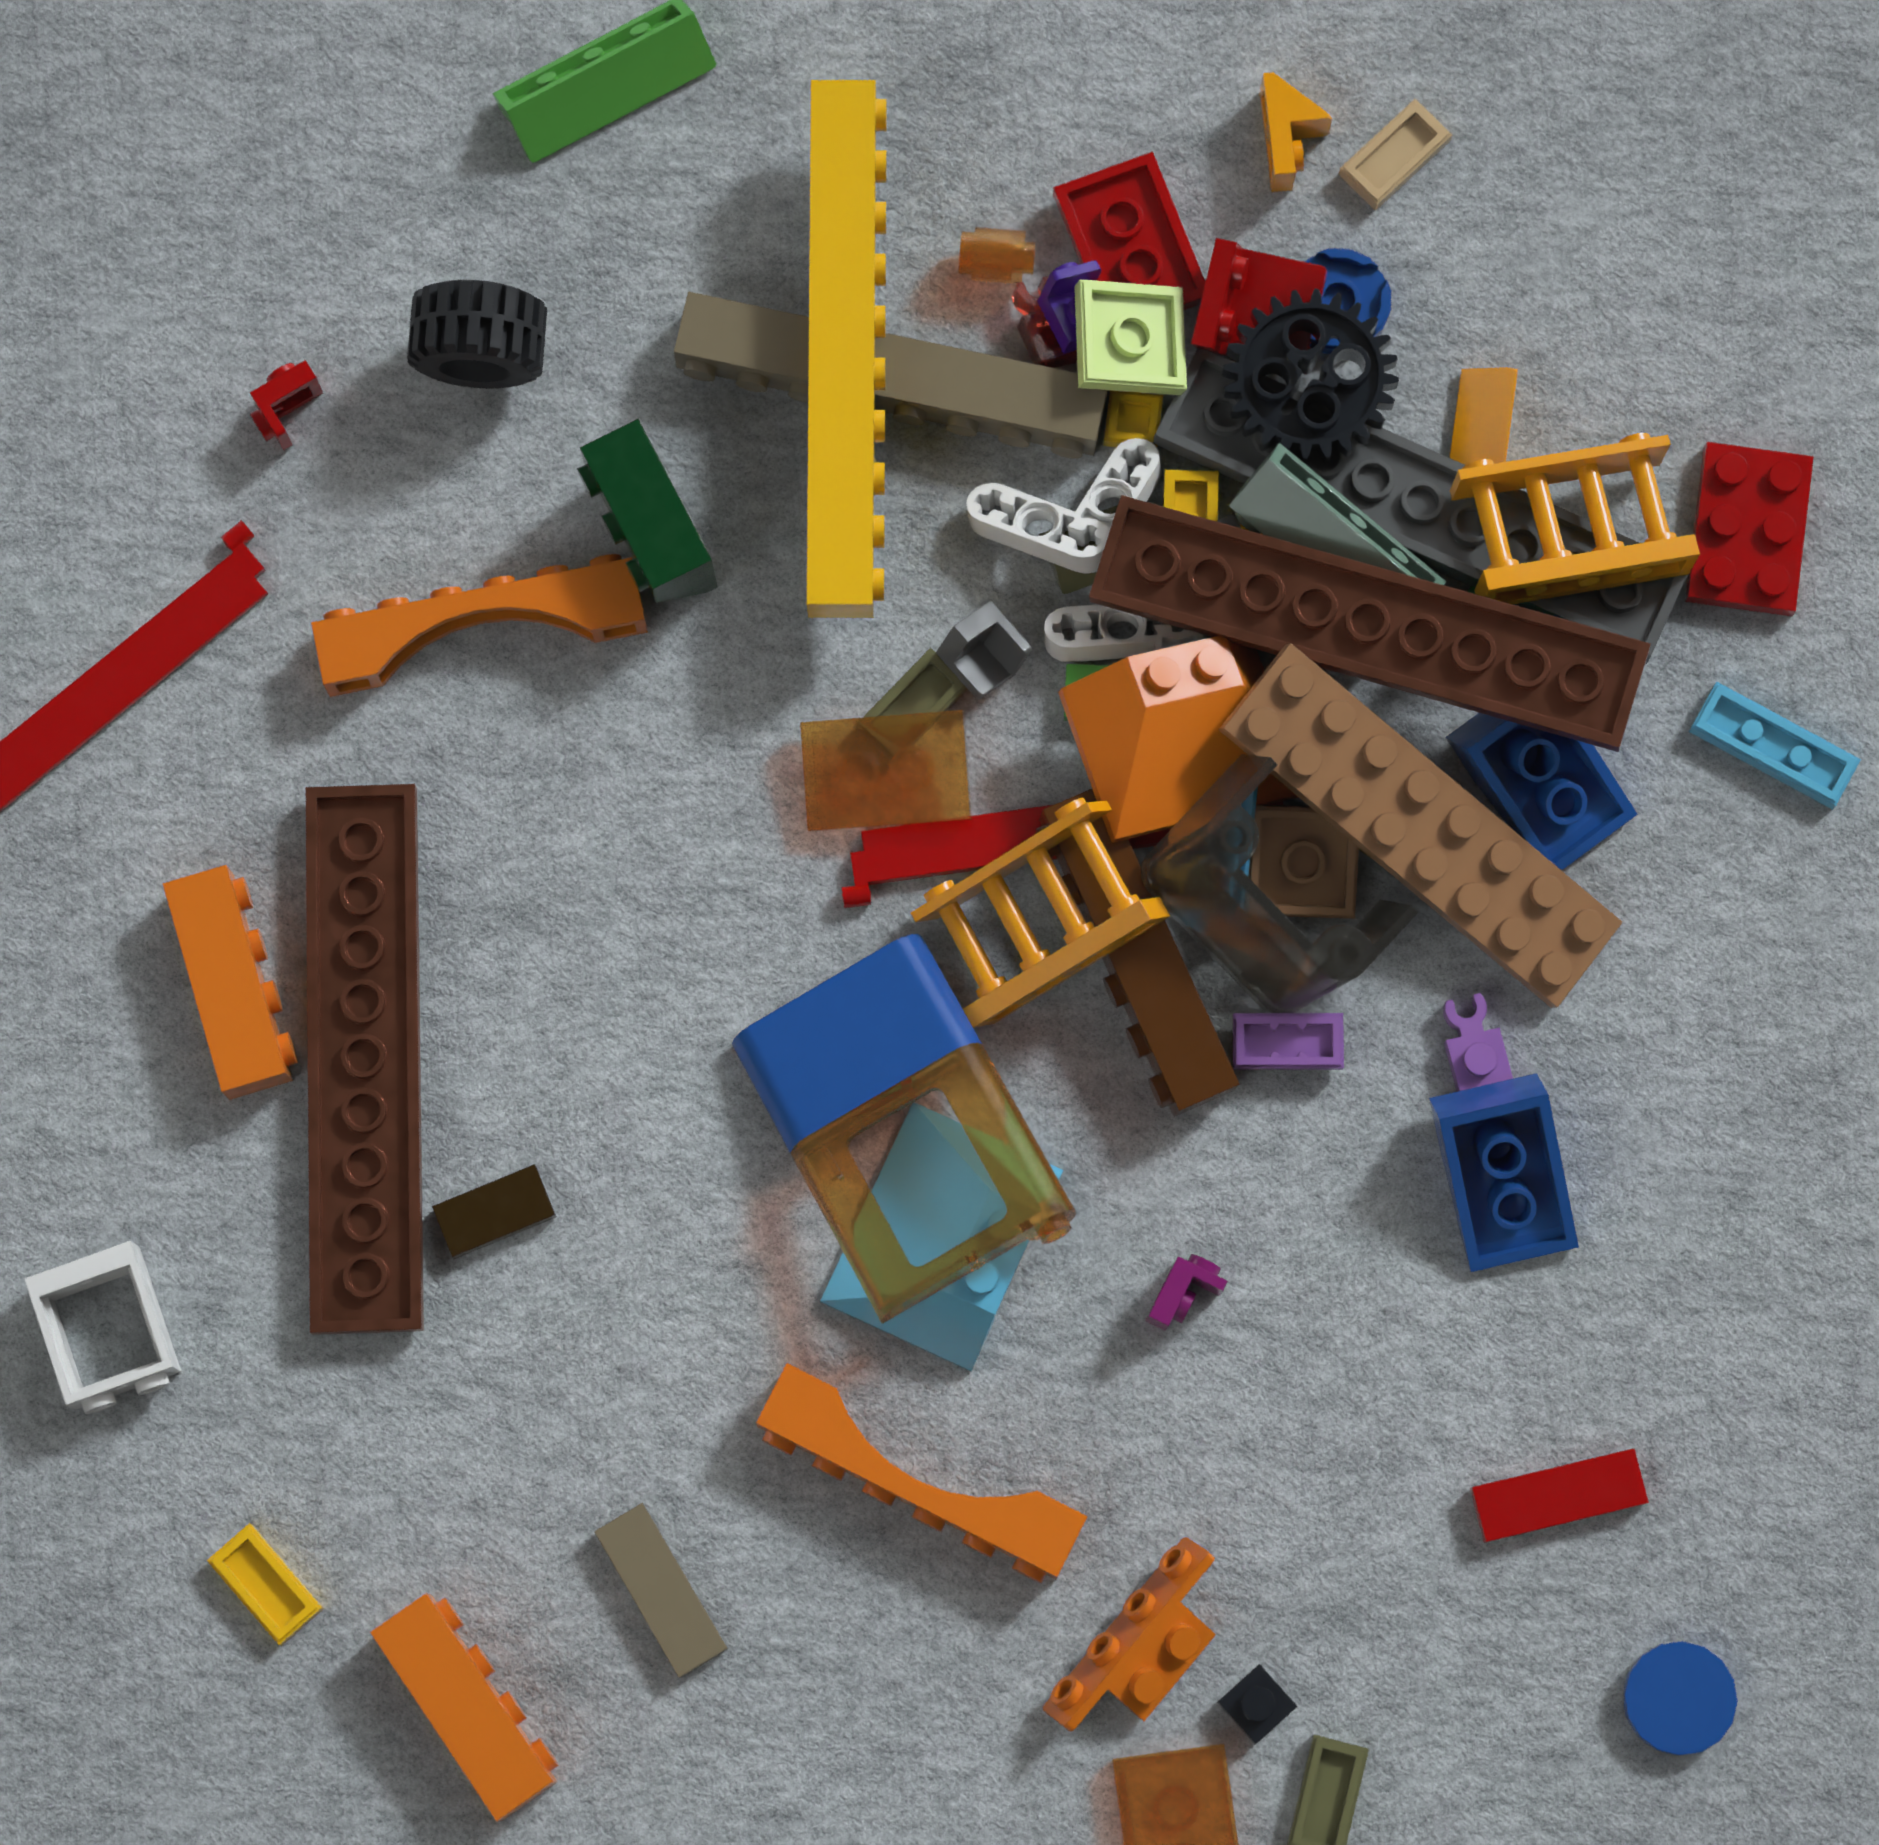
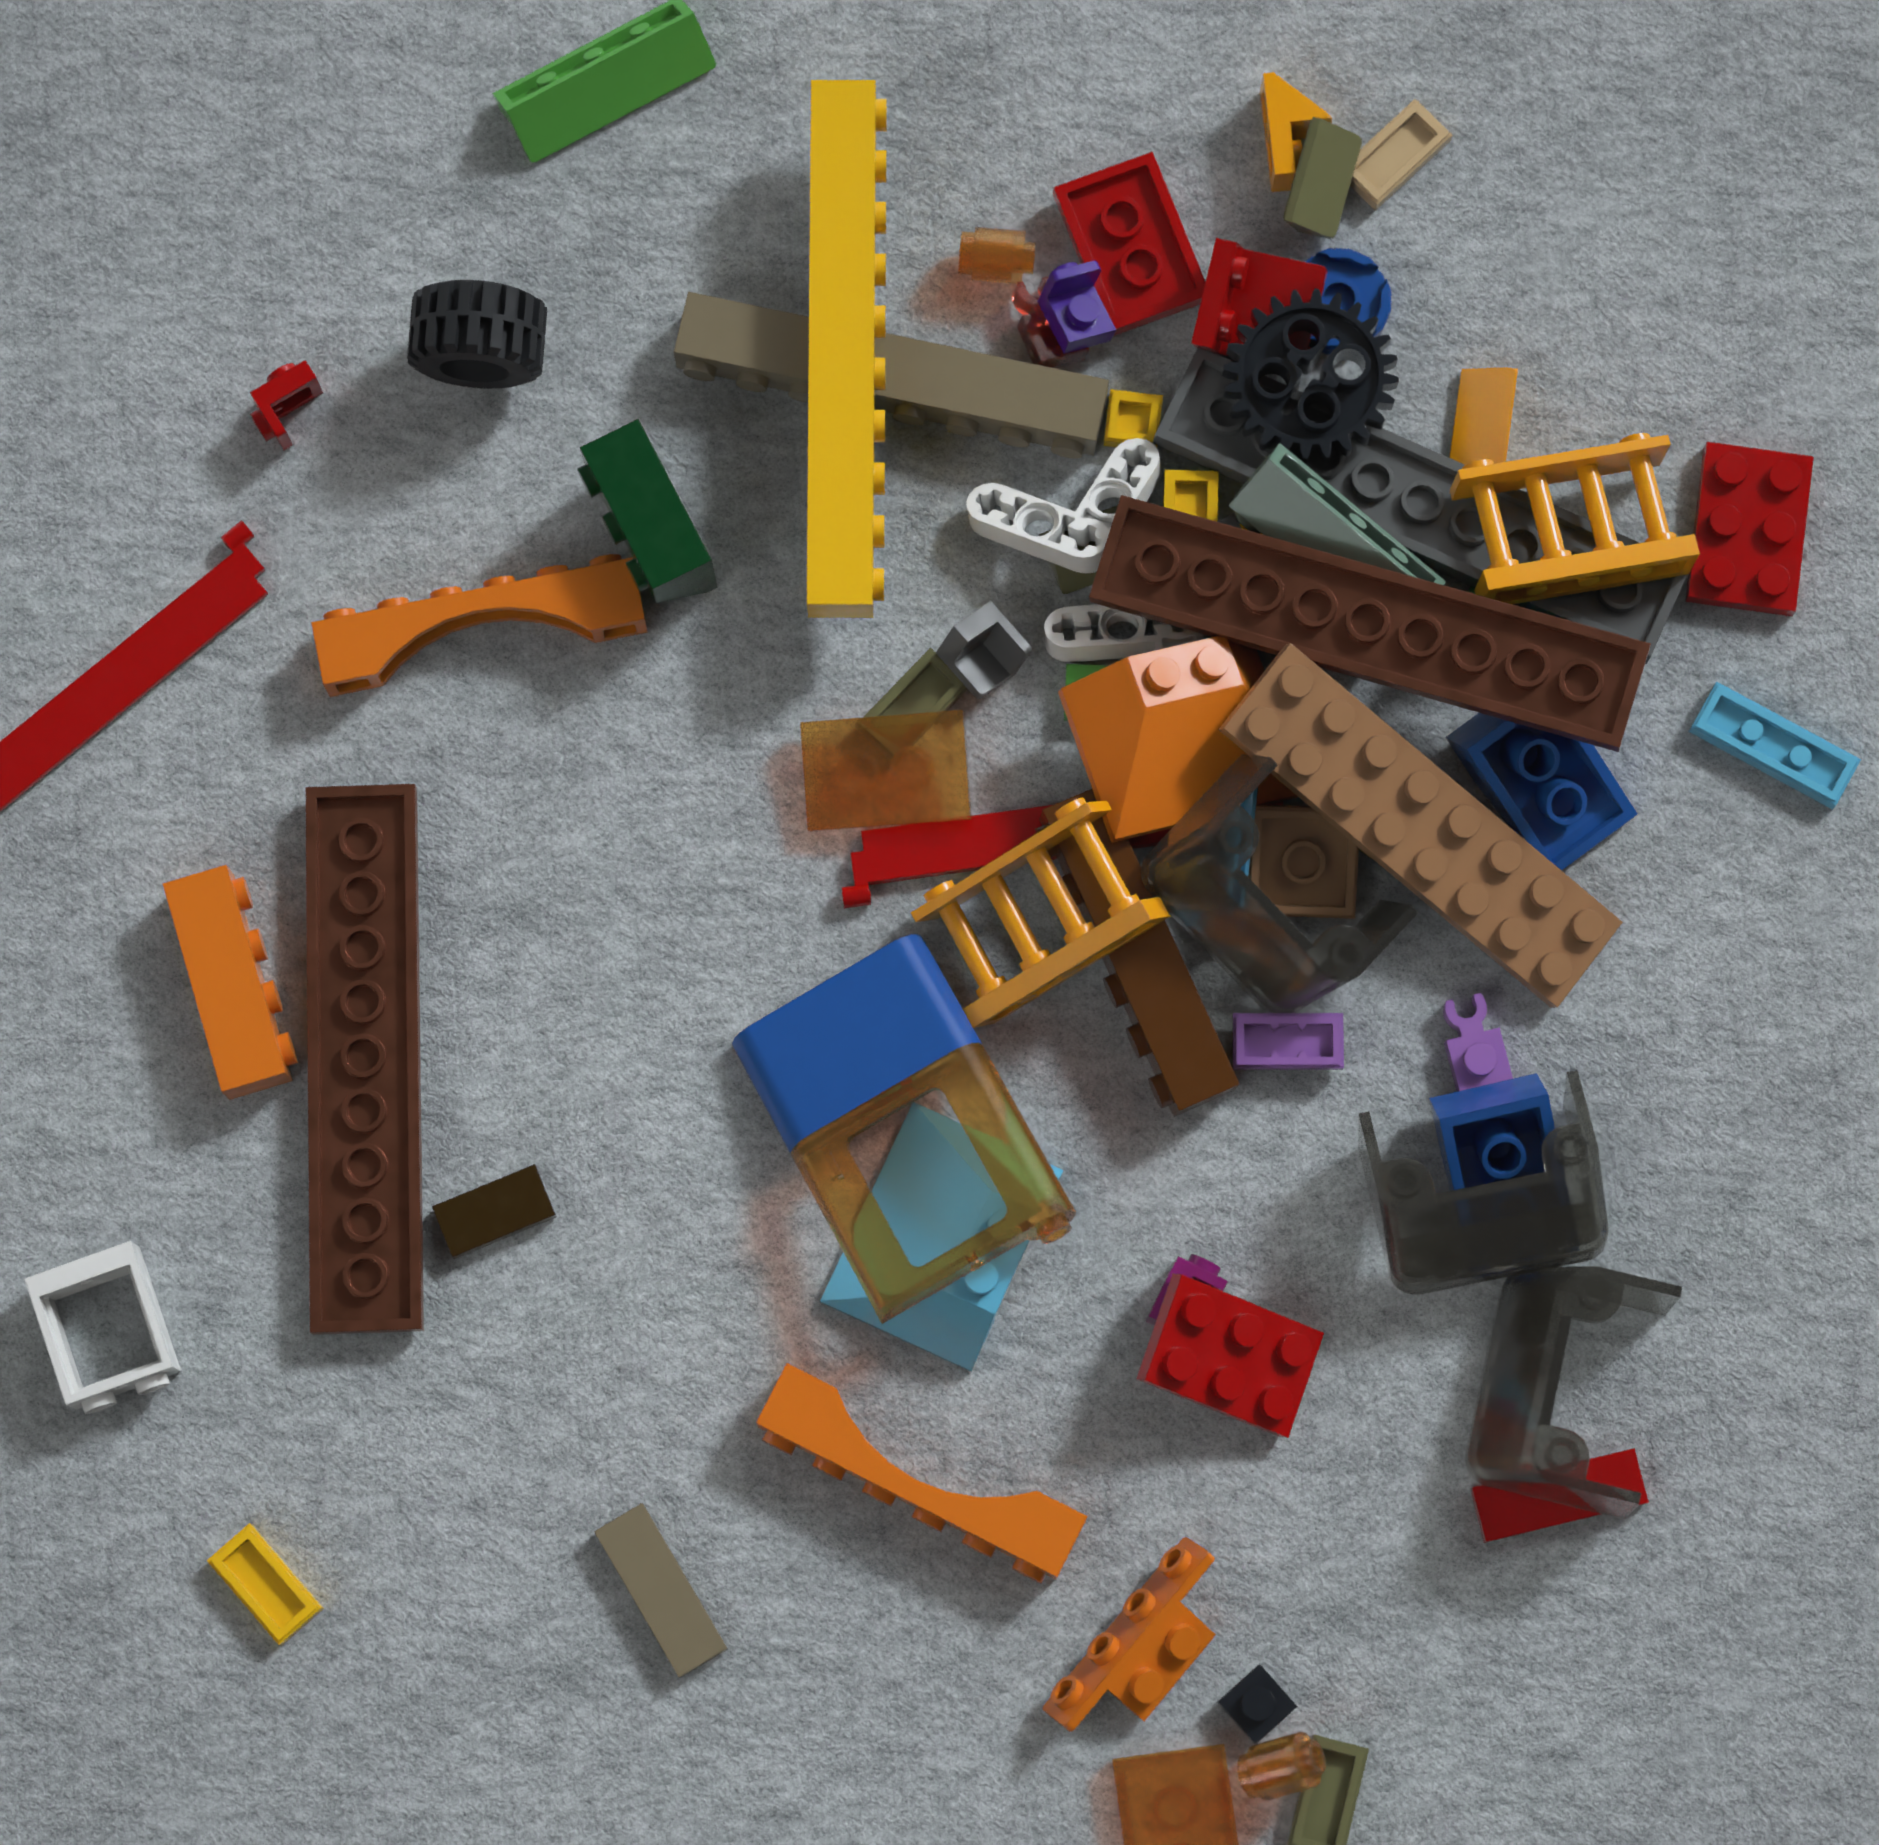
orange brick [370,1593,559,1821] -> none
yellowish green tile [1075,279,1187,395] -> none
blue tile [1623,1641,1738,1755] -> none
none -> red plate [1136,1274,1324,1438]
none -> clear orange brick [1237,1732,1326,1801]
none -> olive slope [1283,117,1362,239]
none -> clear smoke windscreen [1358,1070,1609,1295]
none -> clear smoke windscreen [1465,1266,1682,1519]

